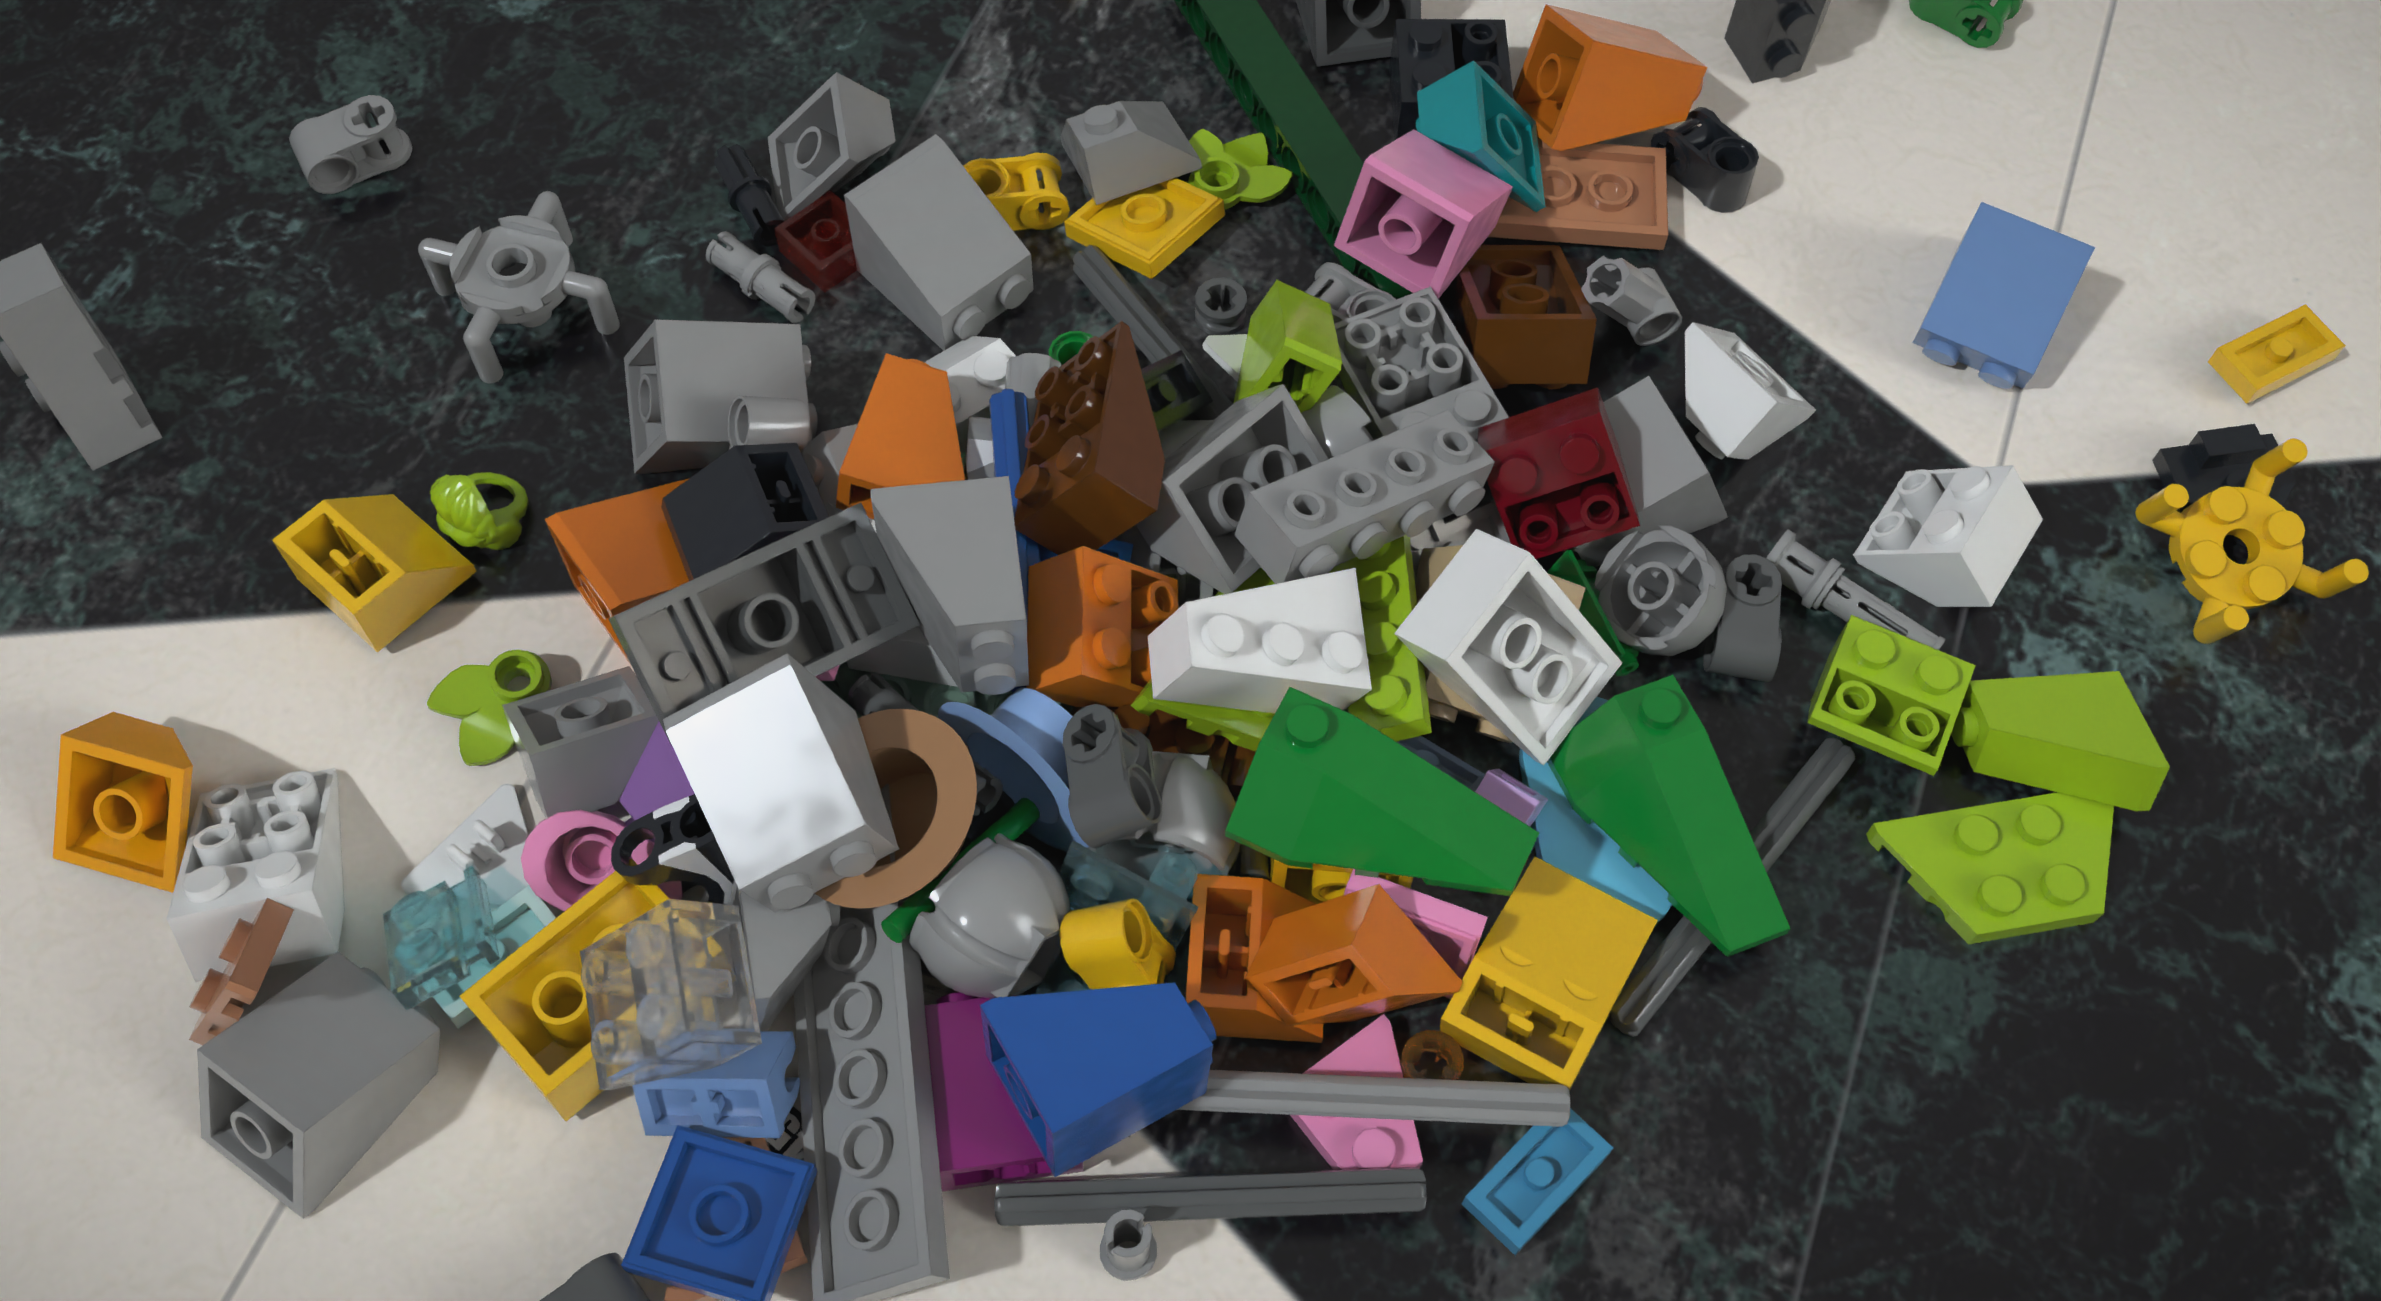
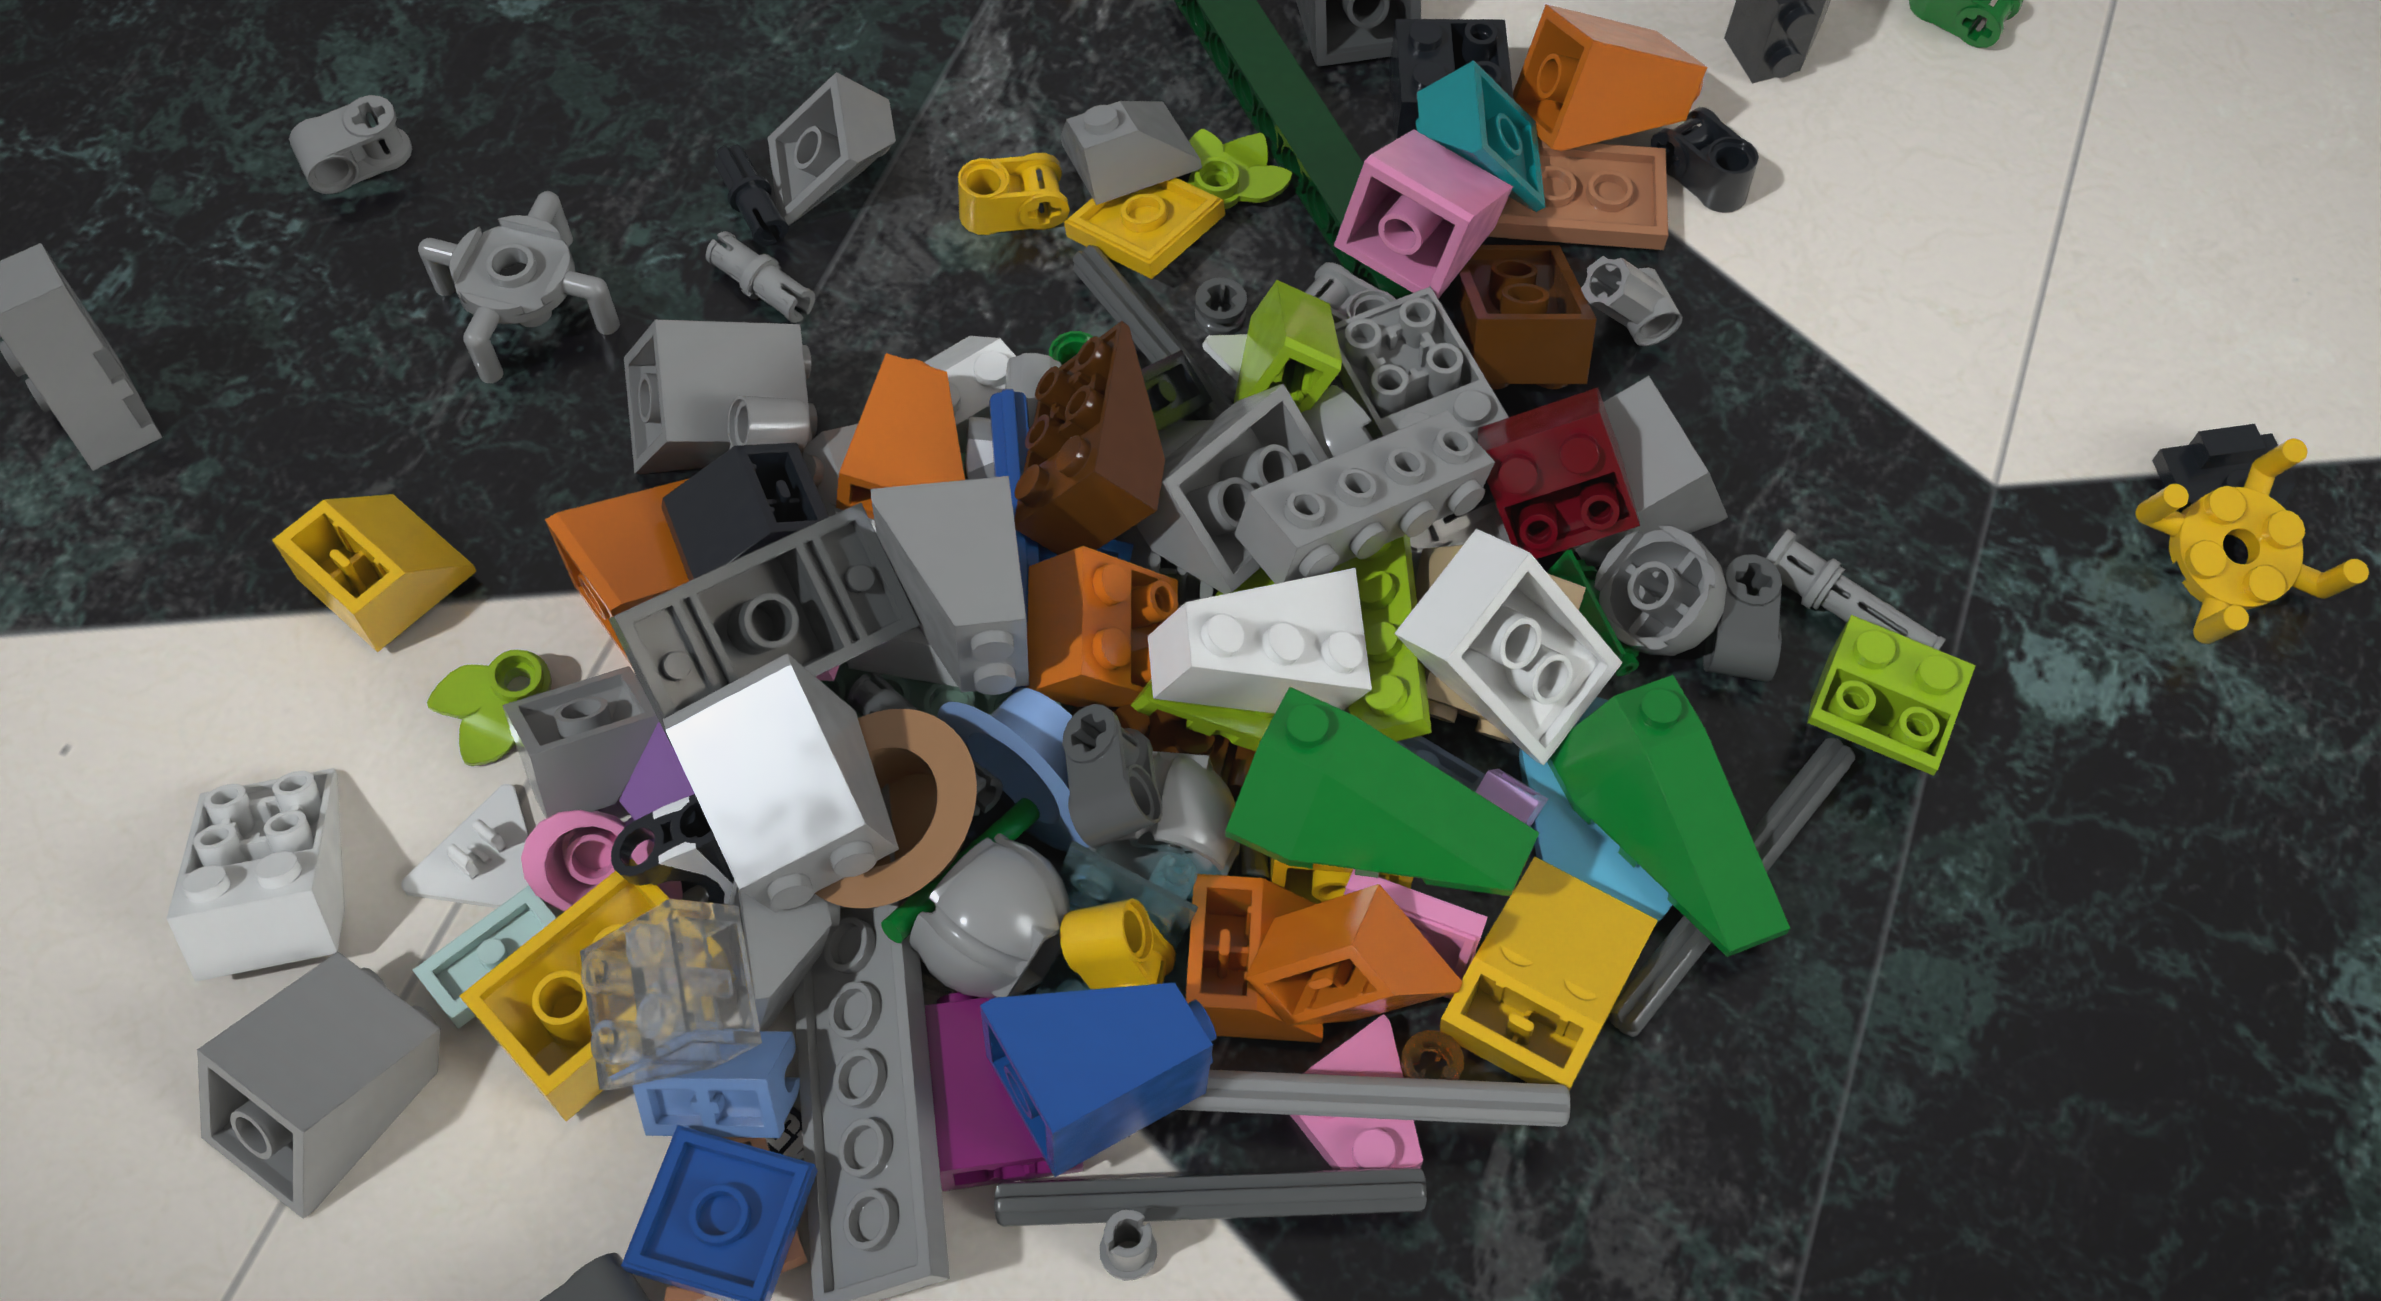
light orange slope [53,712,193,893] -> none
nougat wing [189,898,294,1045] -> none
clear light blue plate [383,865,500,1010] -> none
lime piece [430,472,528,550] -> none
clear red piece [775,190,857,293] -> none
light grey slope [844,134,1033,351] -> none
dark azure plate [1462,1108,1613,1256] -> none
white slope [1685,322,1816,460] -> none
white slope [1853,465,2043,607] -> none
lime wing [1866,792,2114,945] -> none
medium blue slope [1913,202,2095,389] -> none
lime slope [1951,671,2170,811] -> none
yellow plate [2208,304,2346,404] -> none

